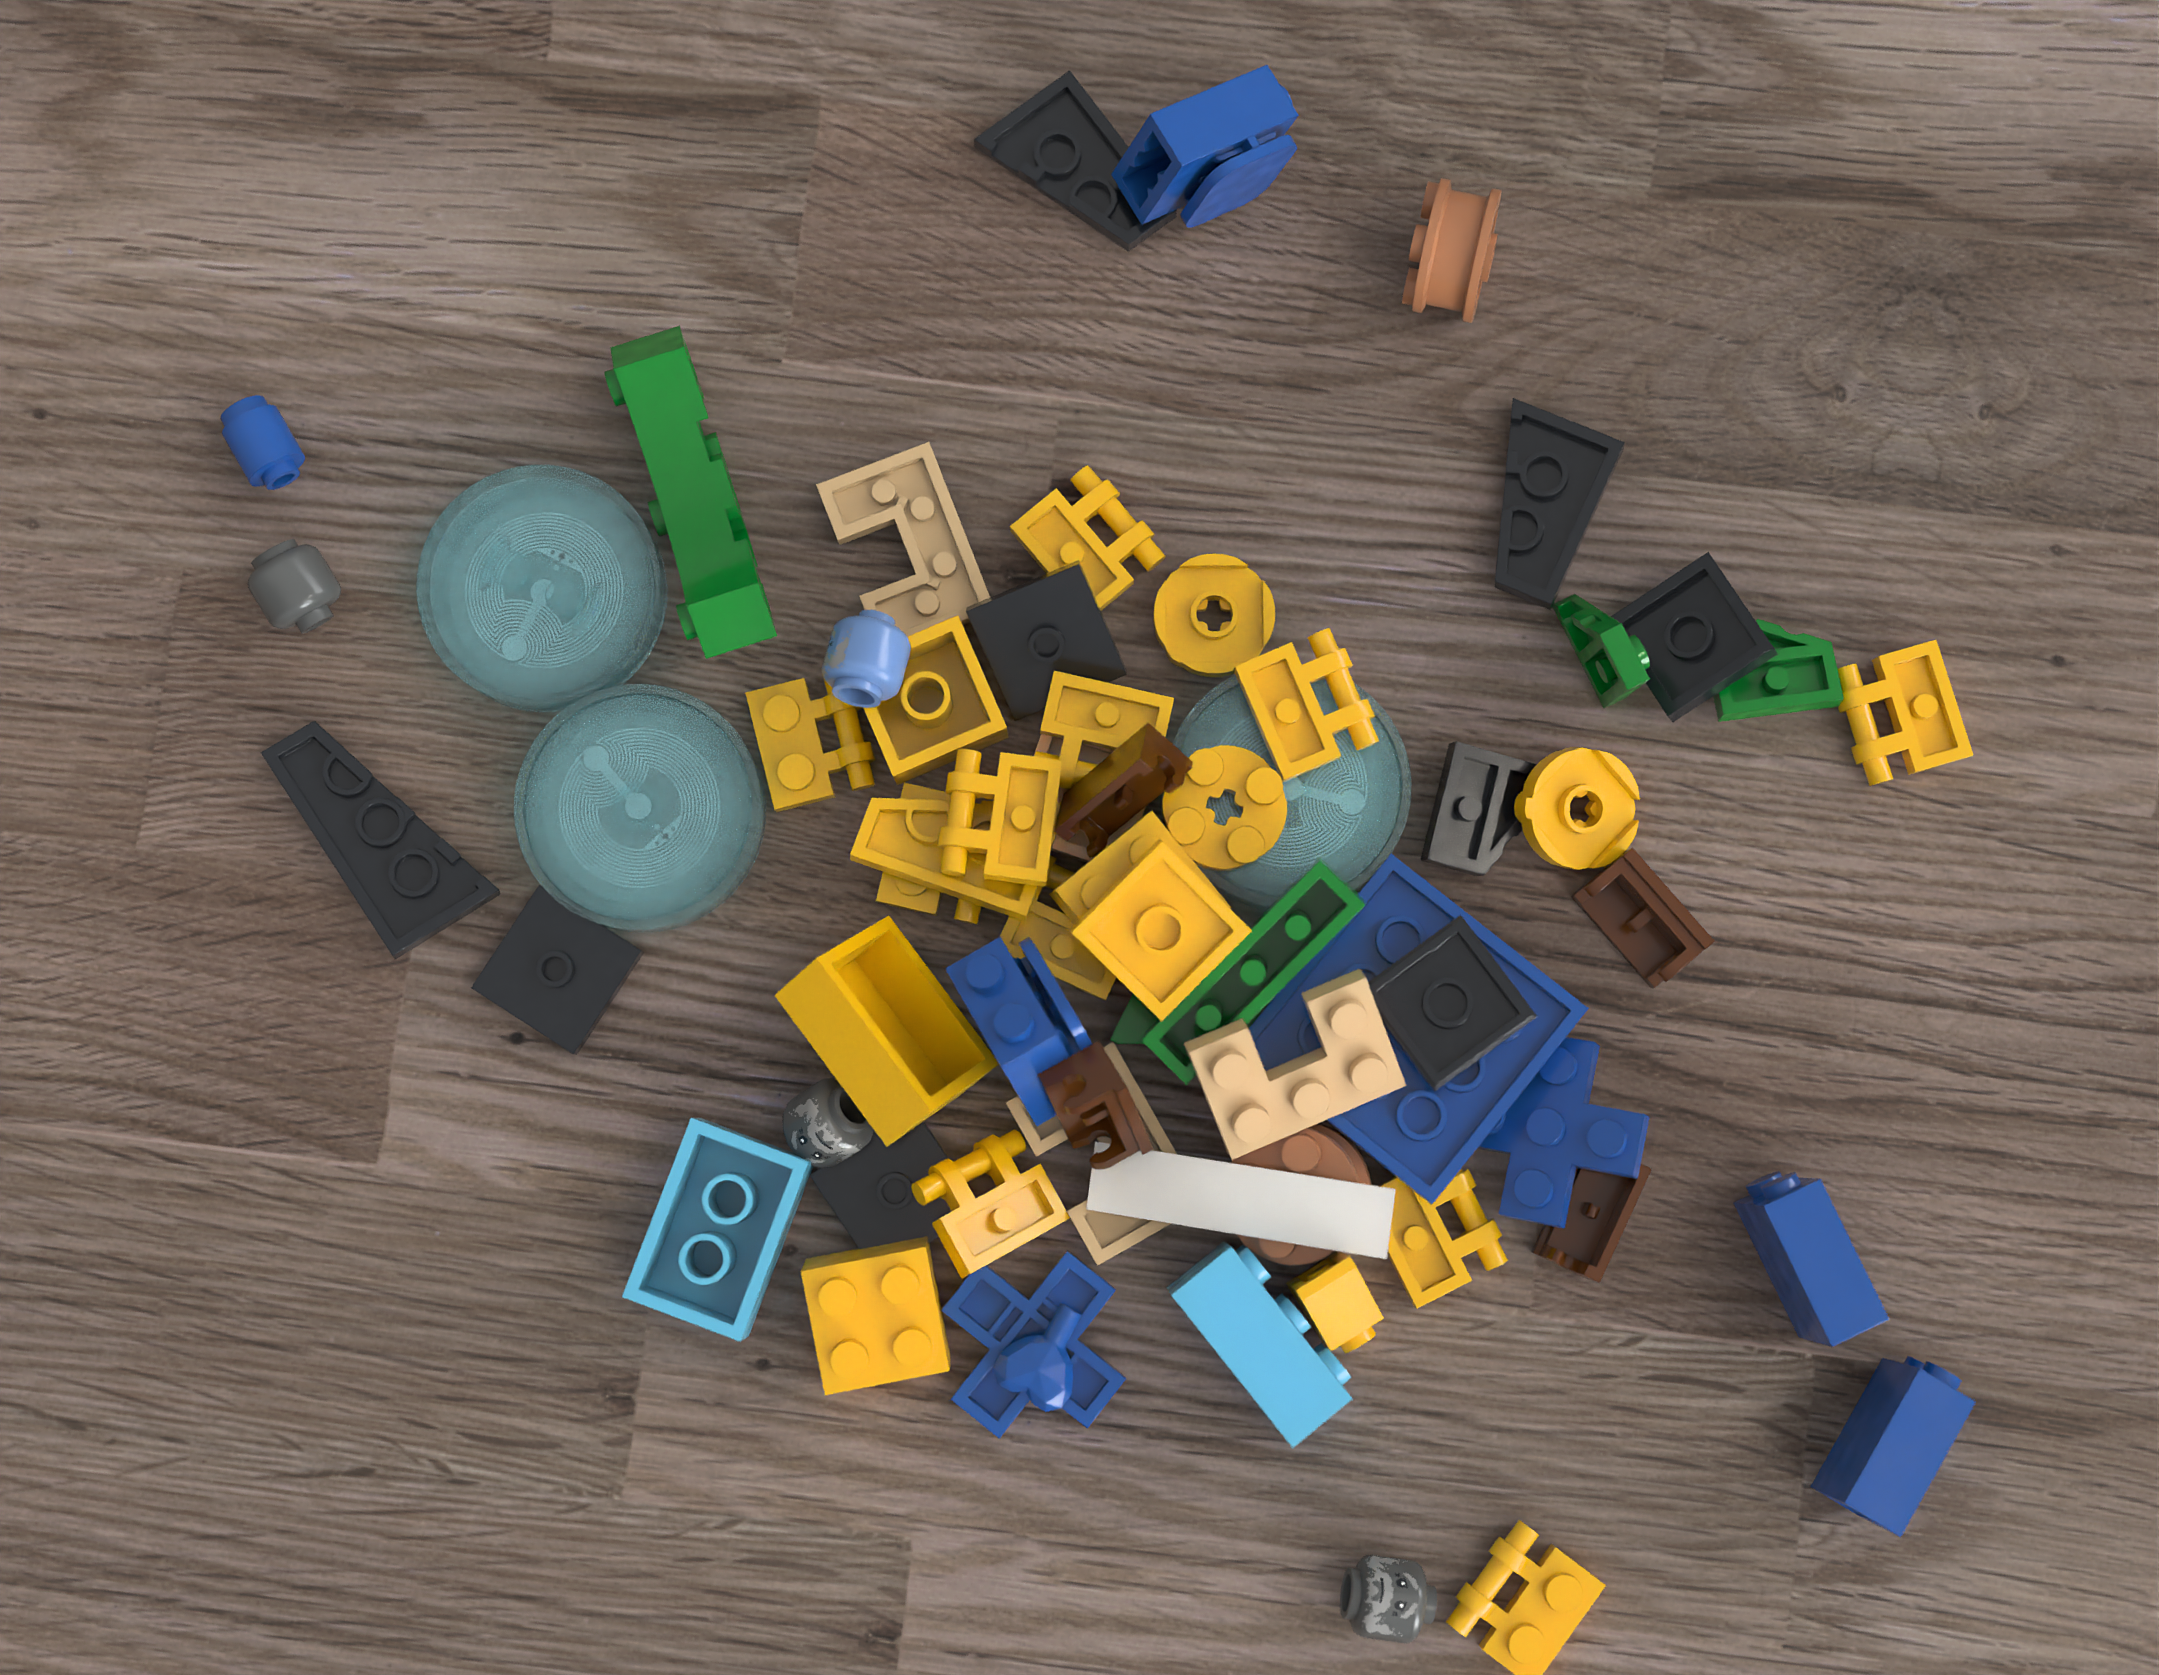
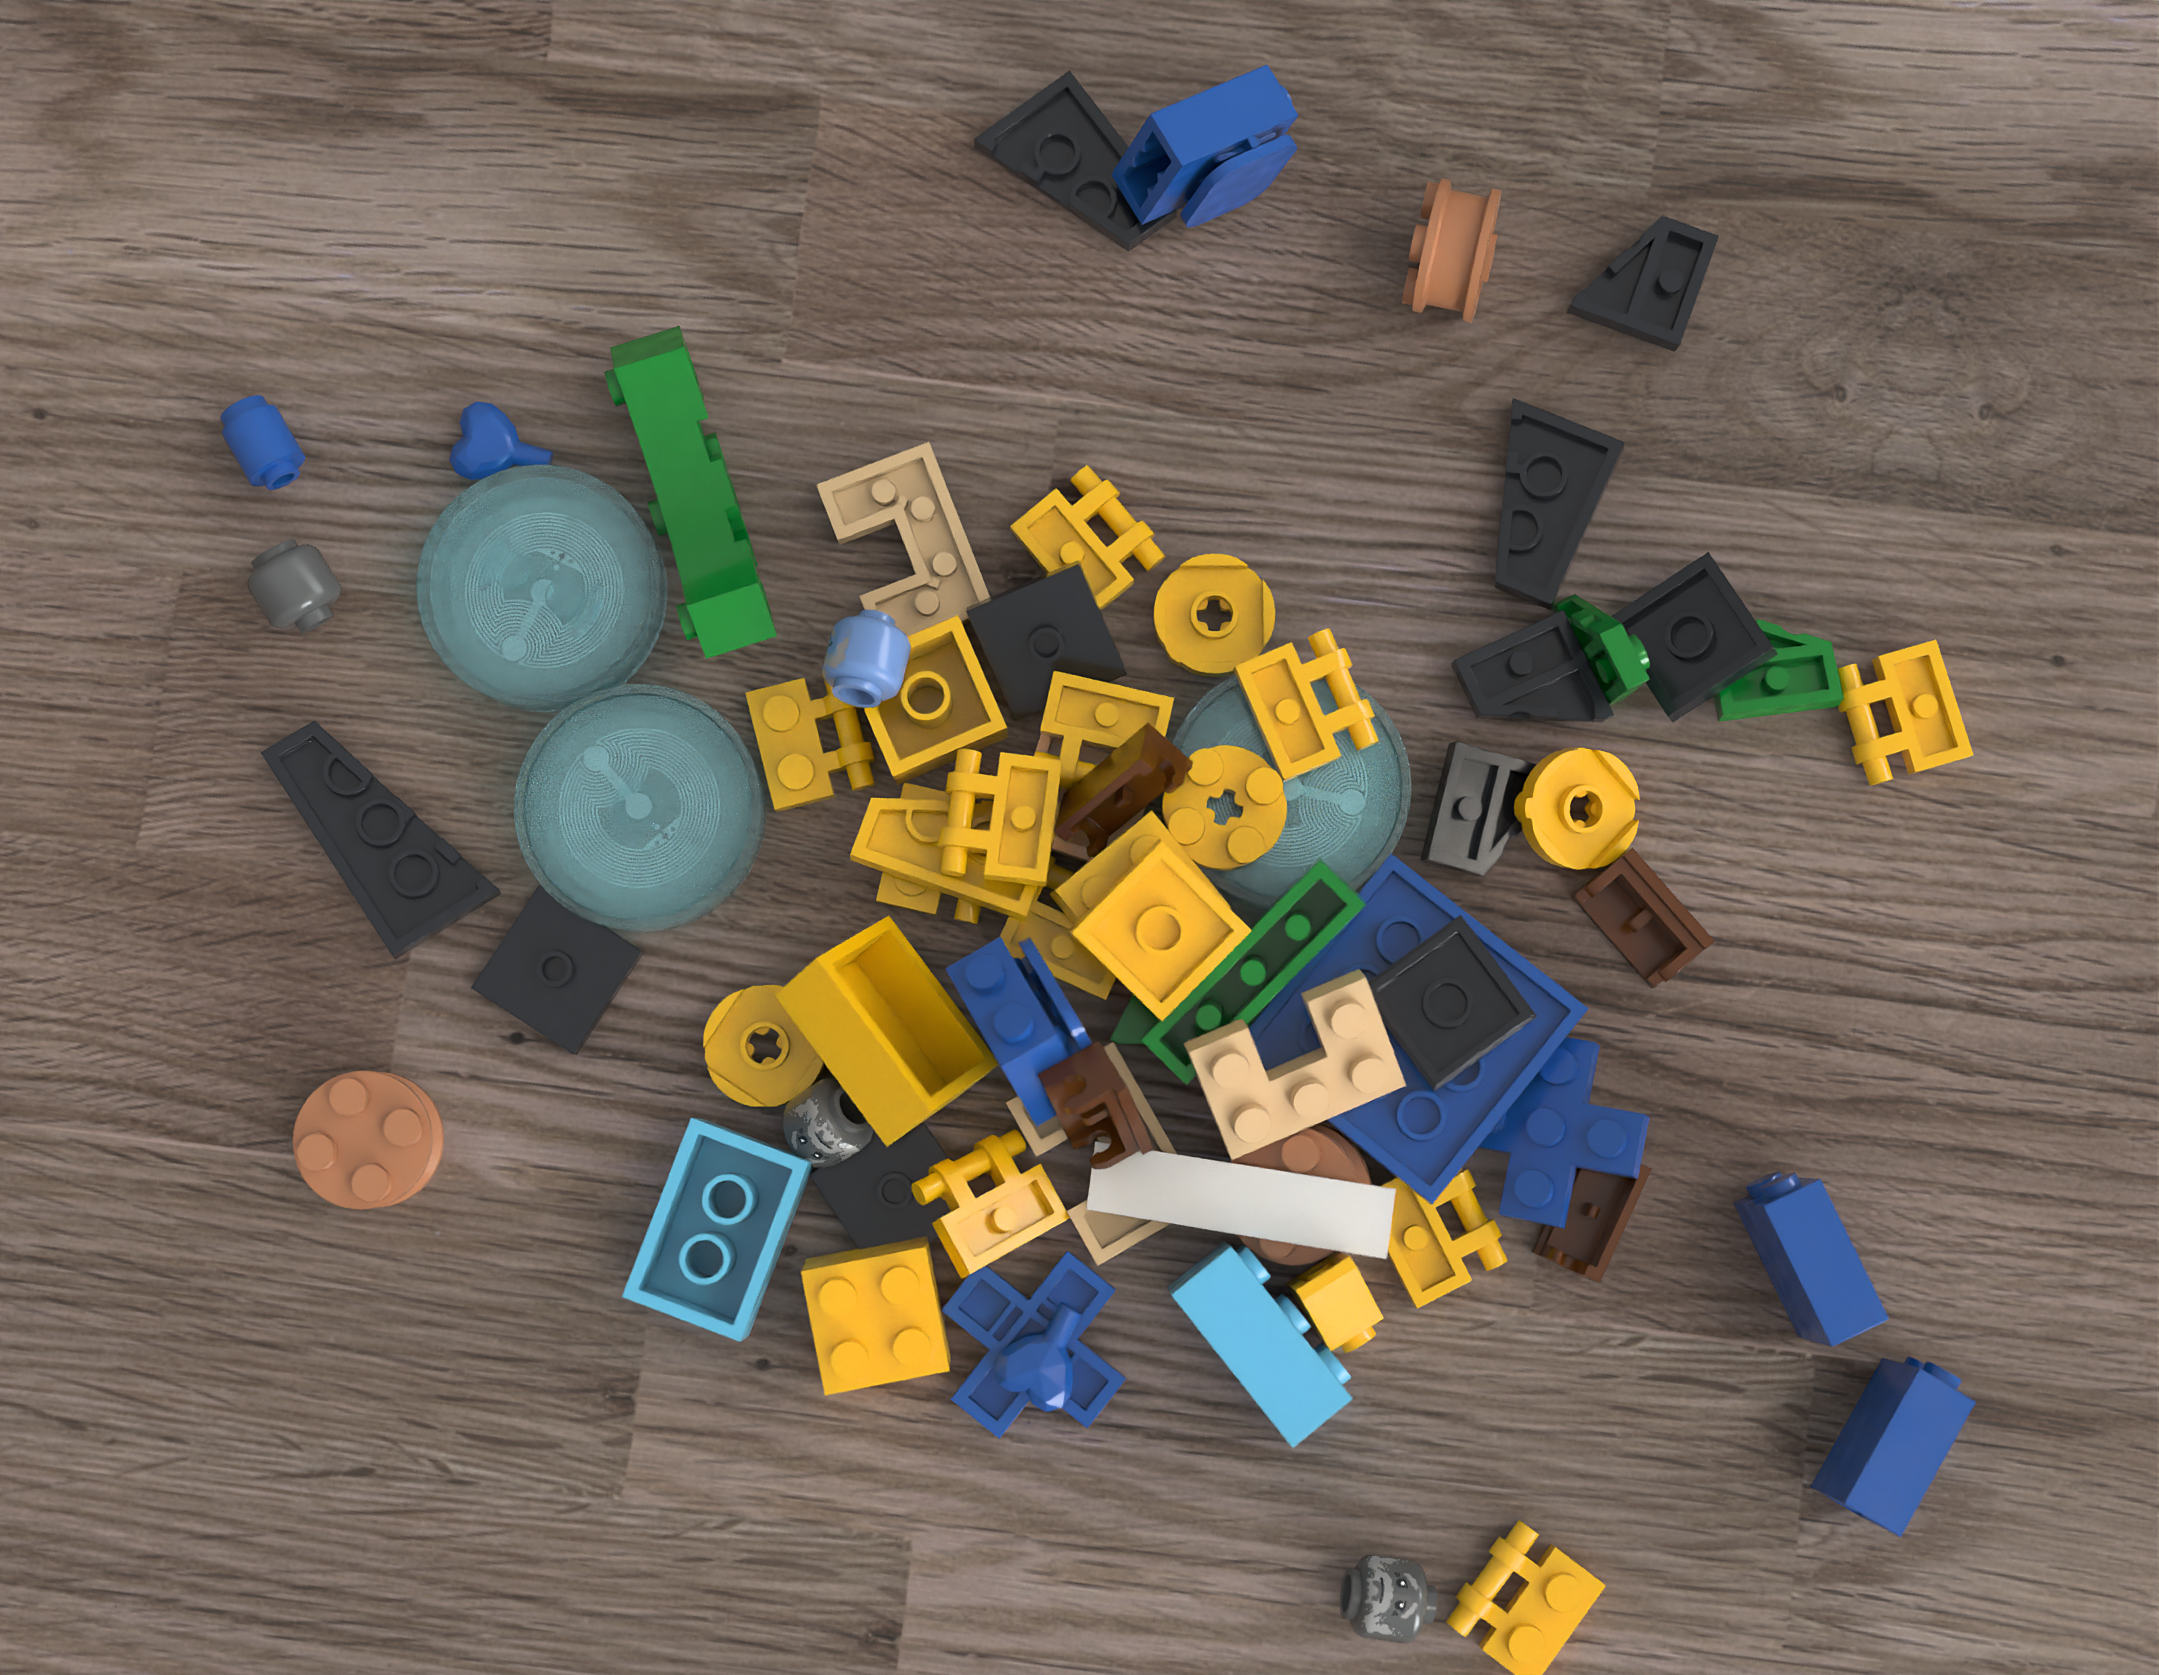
none -> nougat wheel [293,1071,444,1209]
none -> blue rock [449,401,554,480]
none -> yellow plate [703,985,825,1107]
none -> black wing [1451,610,1614,722]
none -> black wing [1567,216,1719,352]

